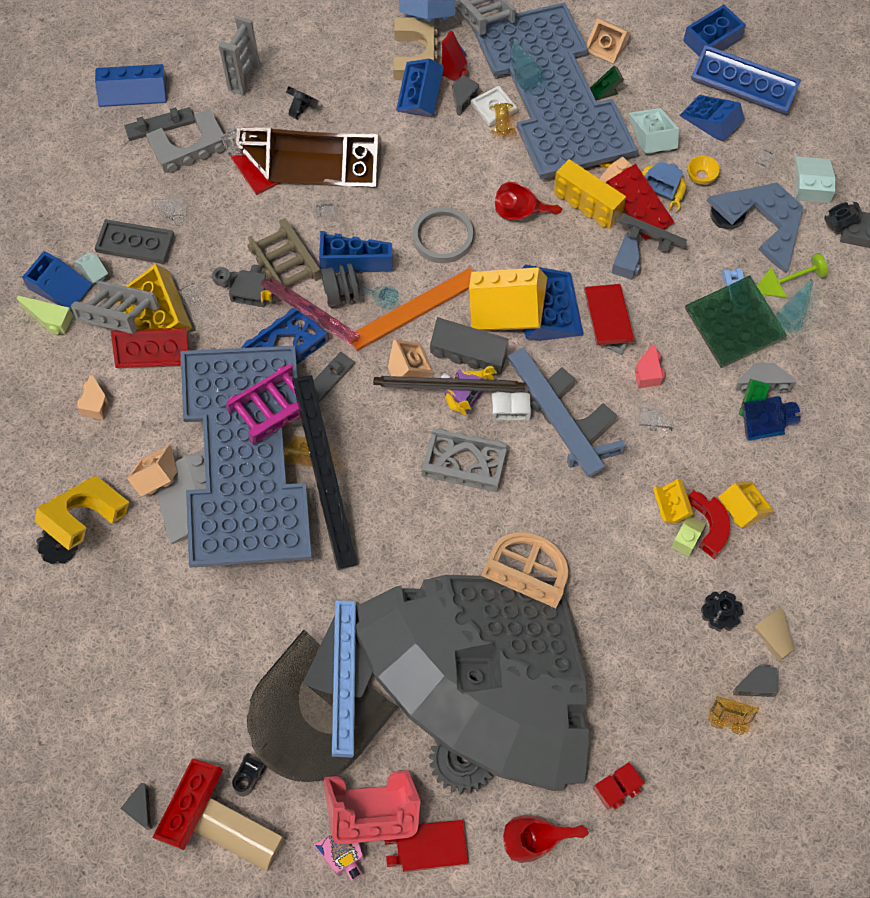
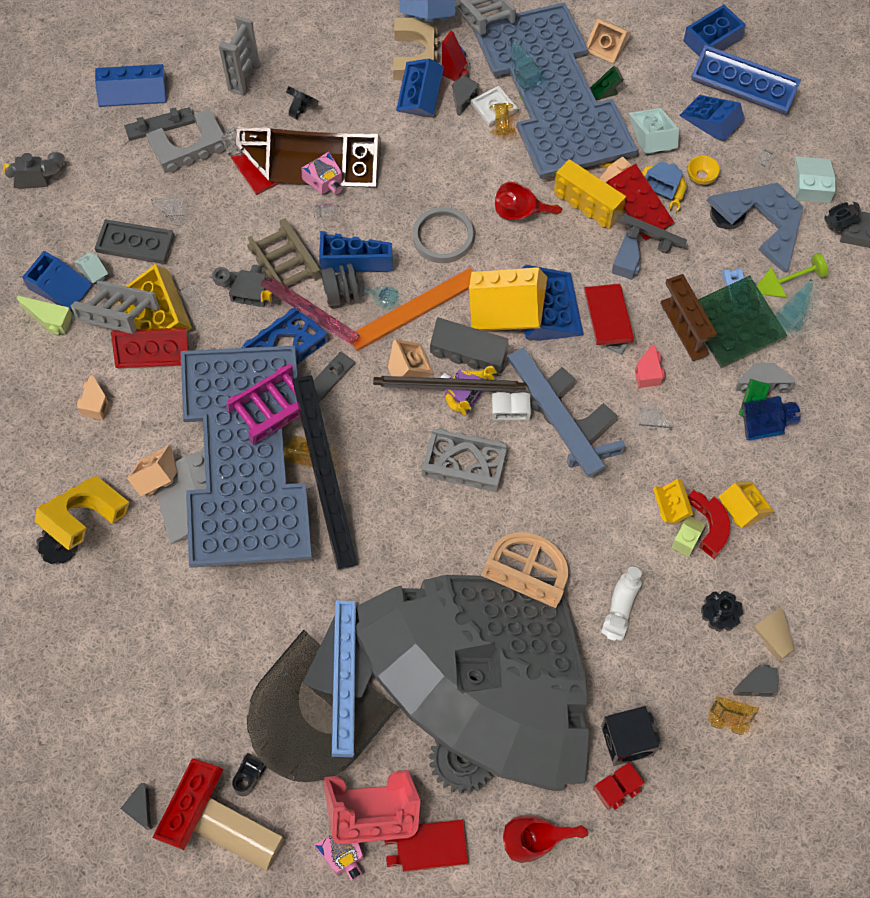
none -> dark grey torso [3,152,65,188]
none -> bright pink torso [302,152,343,194]
none -> white piece [601,567,642,641]
none -> black brick [601,706,661,766]
none -> reddish brown fence [660,274,717,361]

